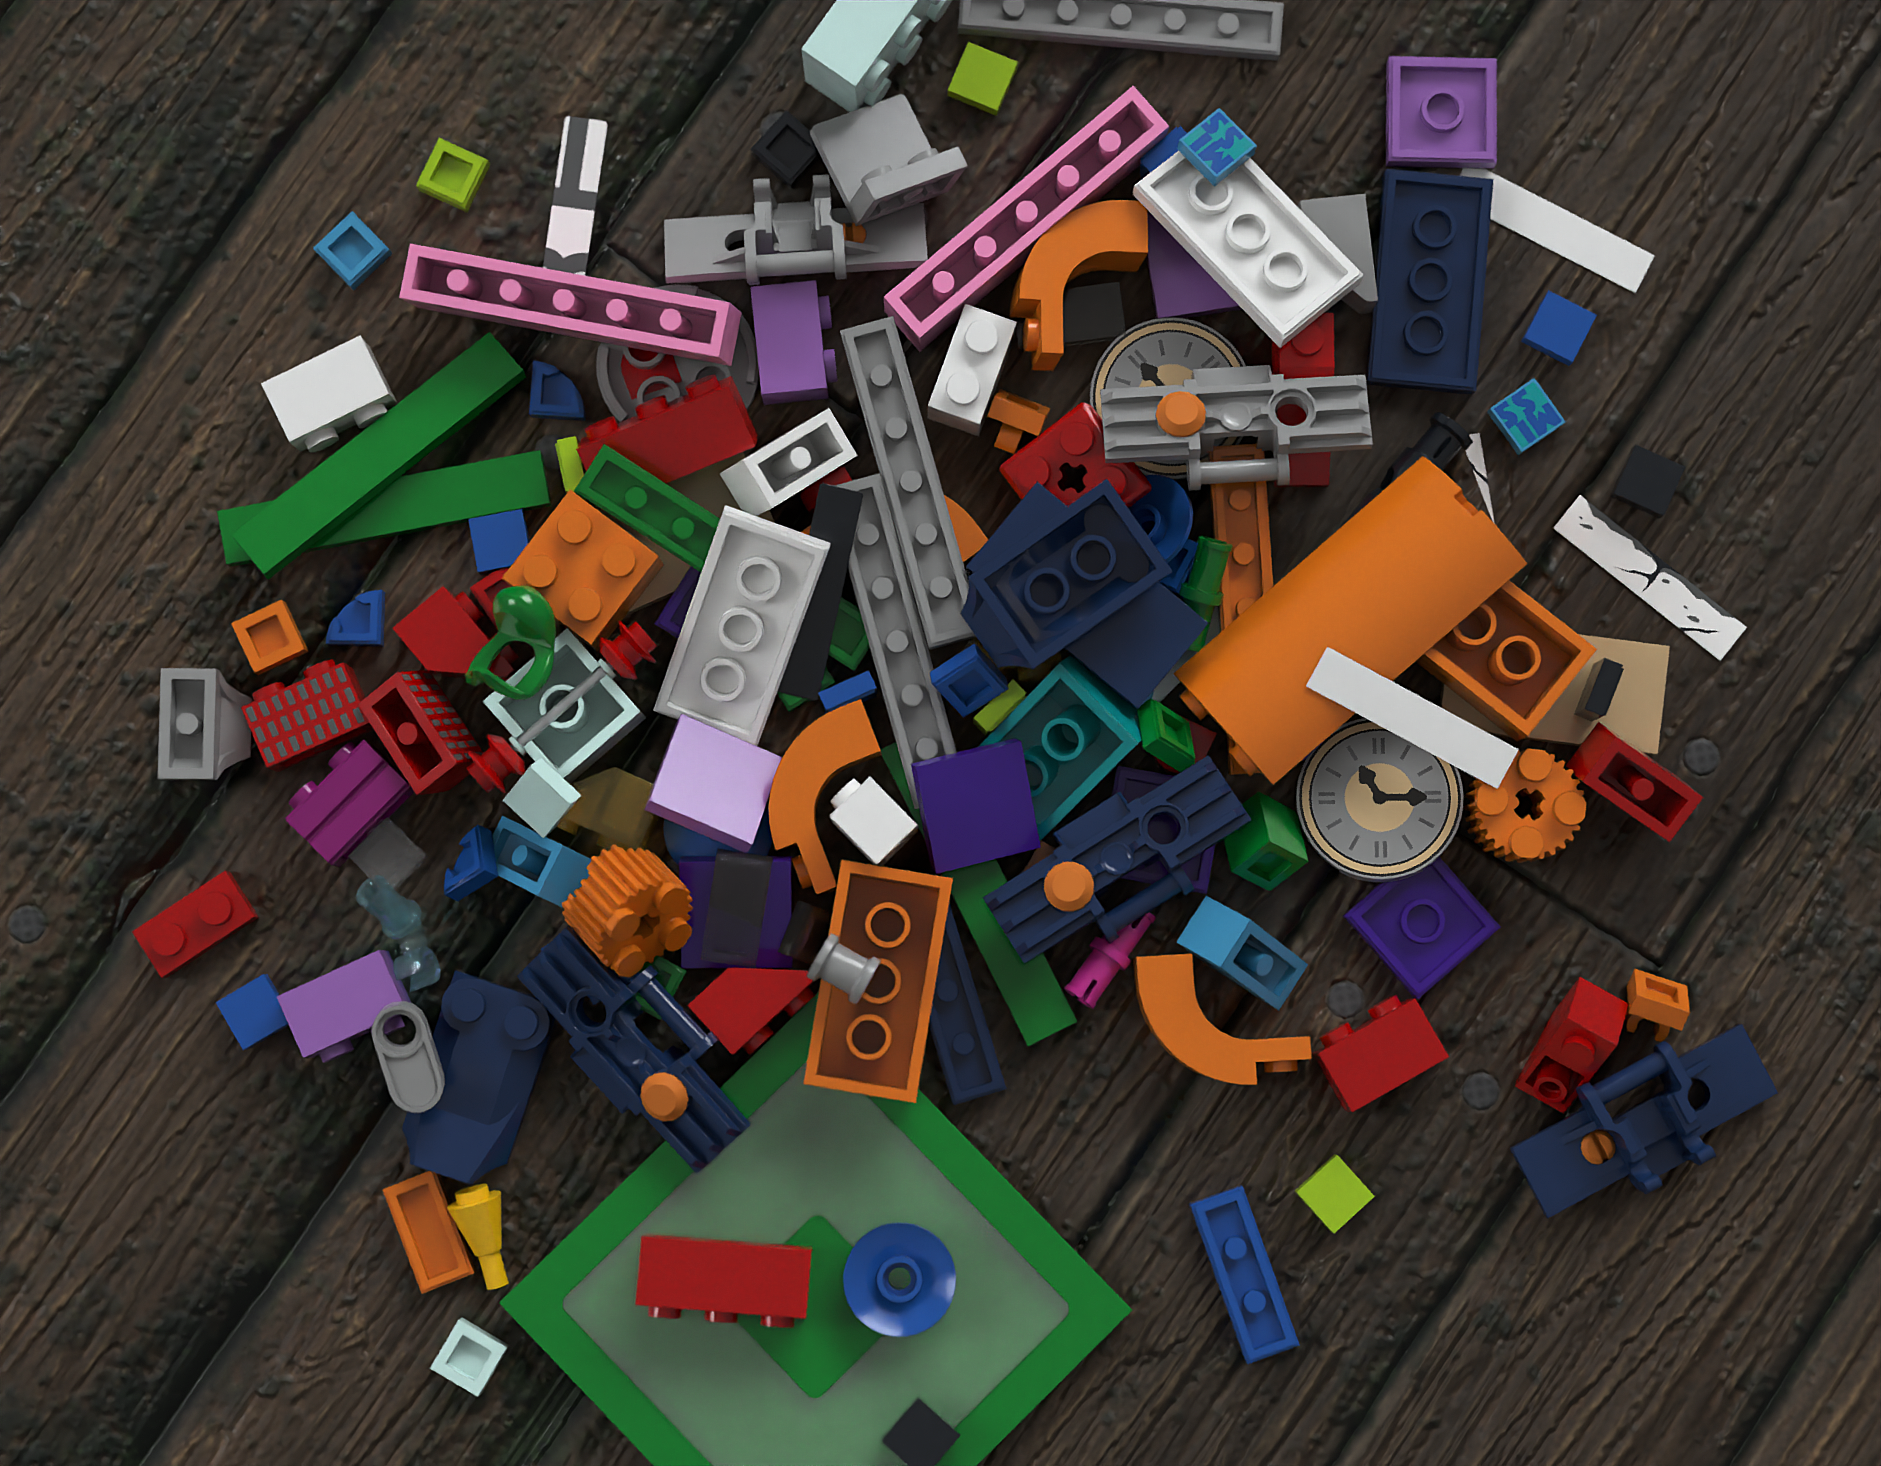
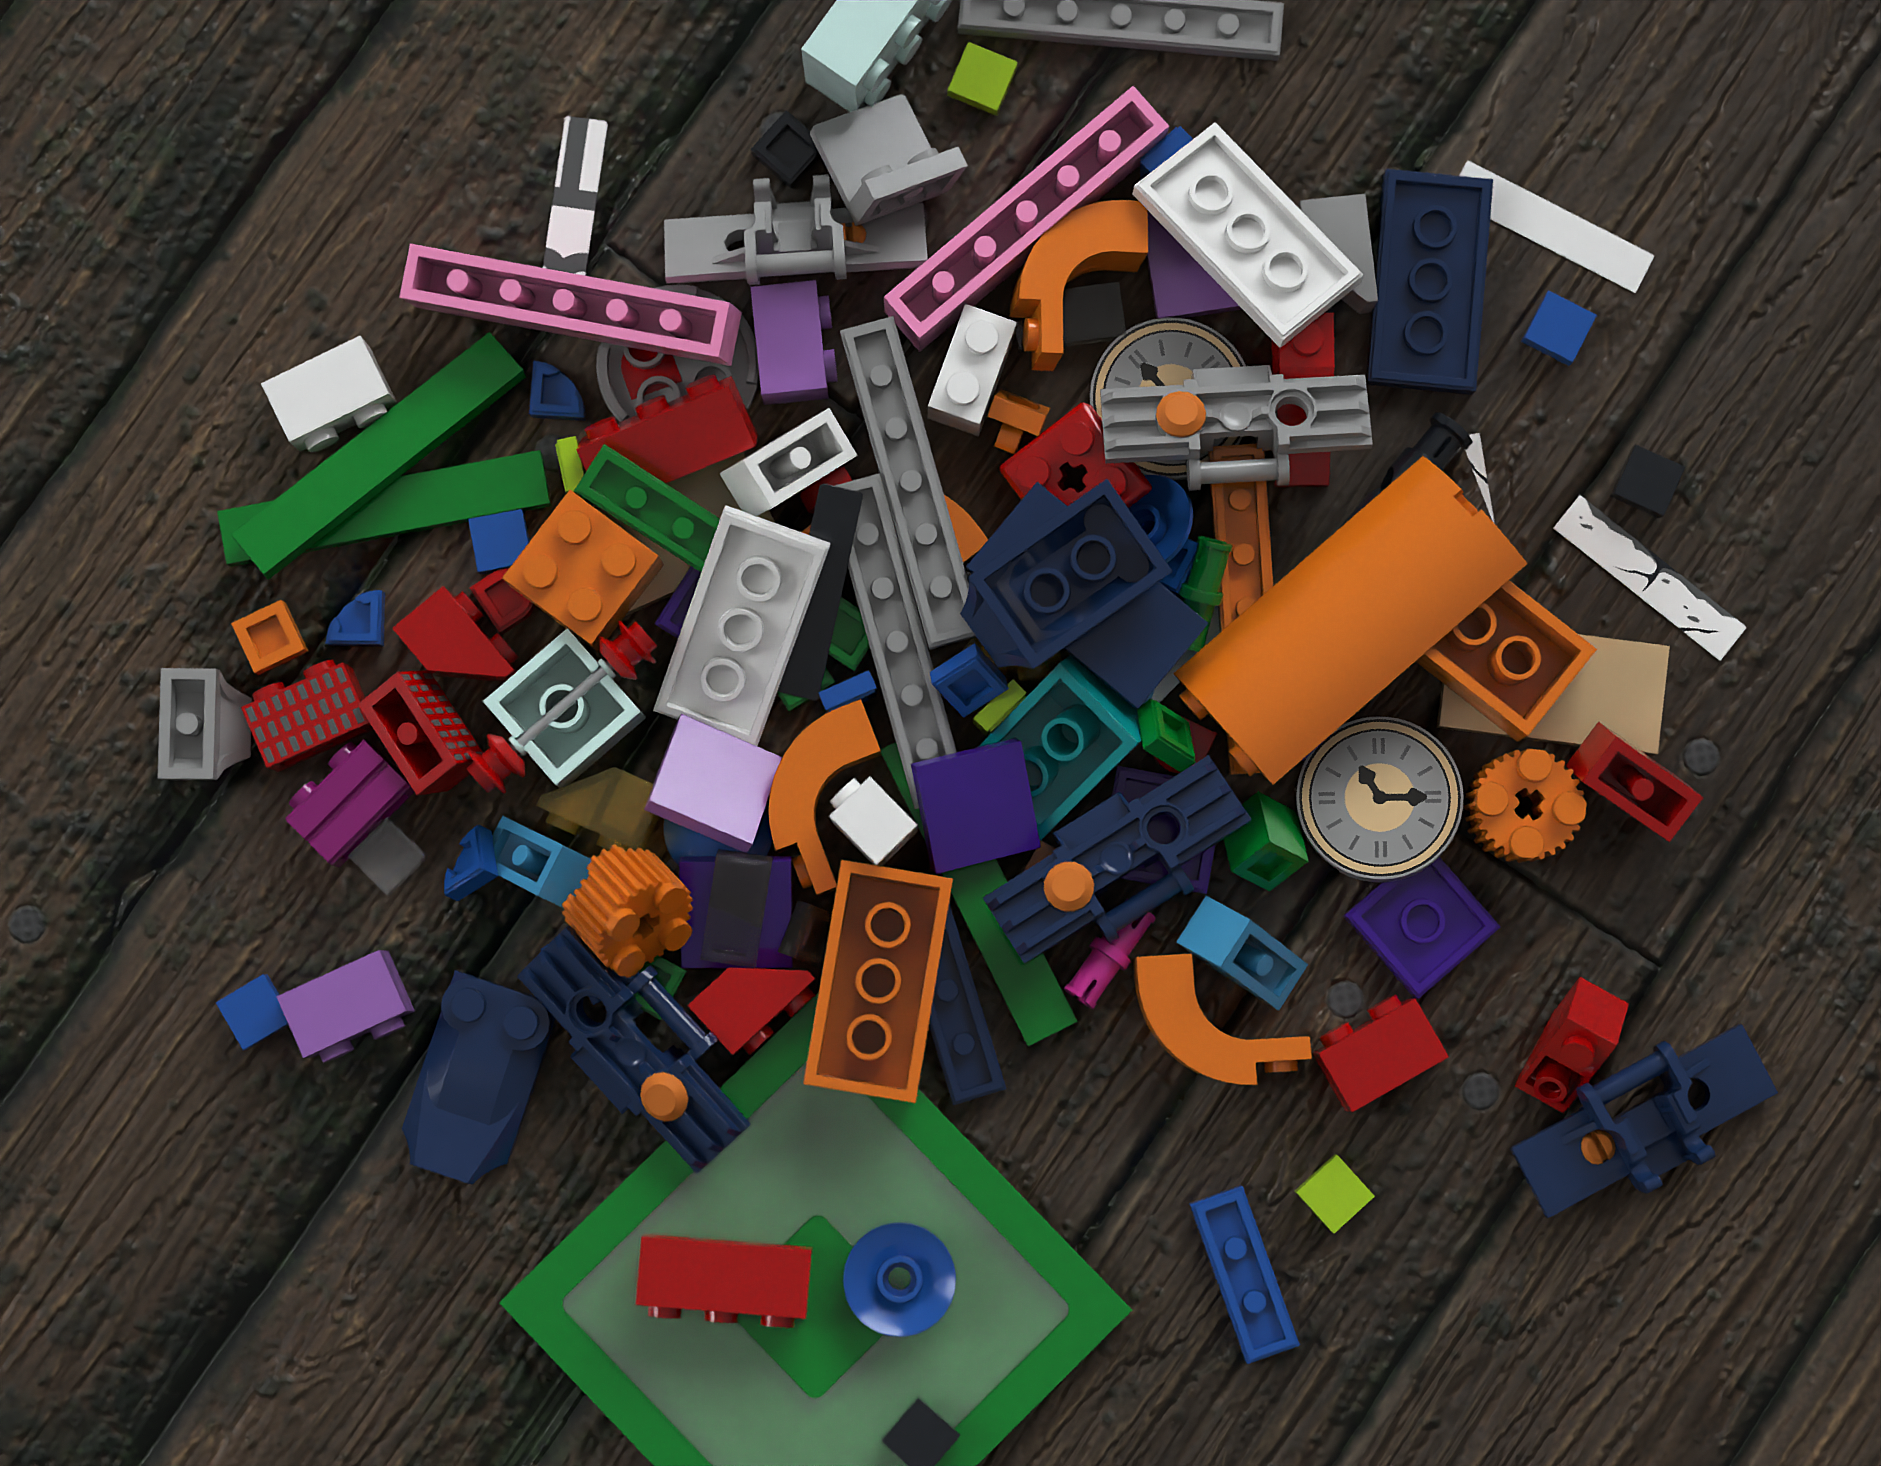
red plate [132,871,259,978] -> none
dark azure tile [313,211,392,291] -> none
clear light blue piece [356,875,441,993] -> none
light grey piece [372,1001,445,1113] -> none
orange tile [382,1171,477,1294] -> none
lime tile [416,138,490,212] -> none
light aqua tile [430,1318,510,1397] -> none
yellow cone [447,1184,509,1290] -> none
green piece [465,585,556,700] -> none
light aqua tile [503,758,582,838] -> none
light grey bush [806,933,881,1005] -> none
tile [1177,108,1257,187] -> none
white sticker [1306,647,1519,789] -> none
medium lavender tile [1386,56,1497,169] -> none
tile [1487,378,1566,456] -> none
black tile [1574,658,1624,721] -> none
orange tile [1626,969,1690,1042] -> none

